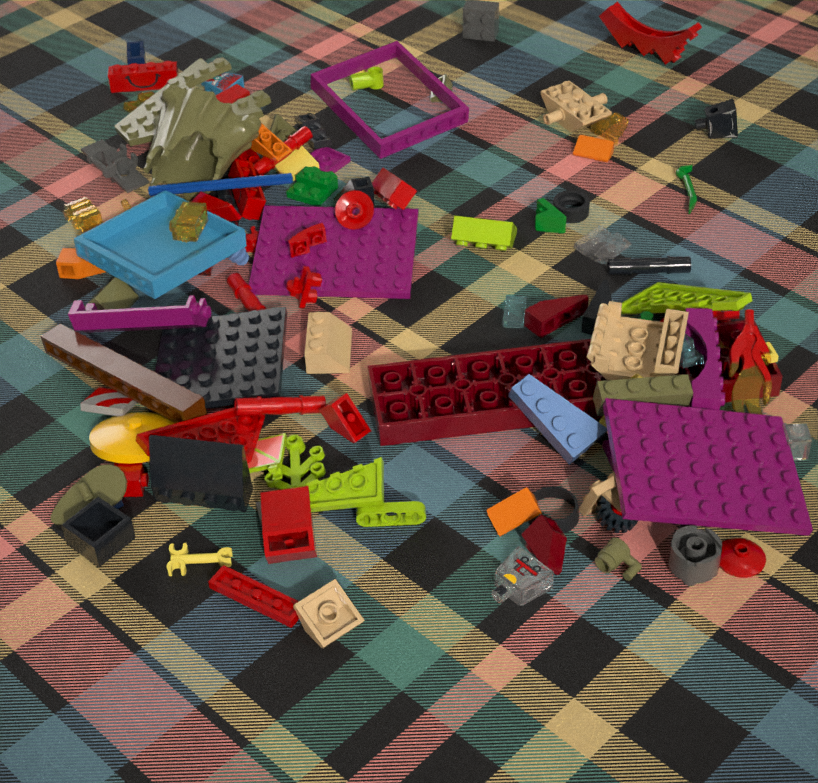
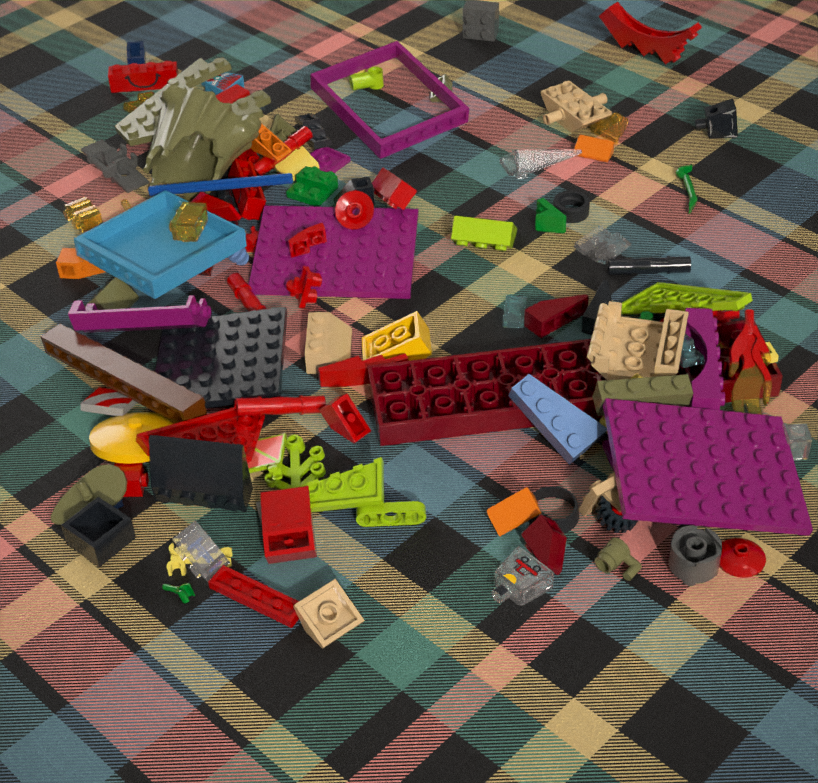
none -> green hand [162,583,195,603]
none -> clear brick [172,520,230,582]
none -> red slope [318,353,409,387]
none -> yellow slope [362,311,432,361]
none -> clear wedge [499,150,582,179]

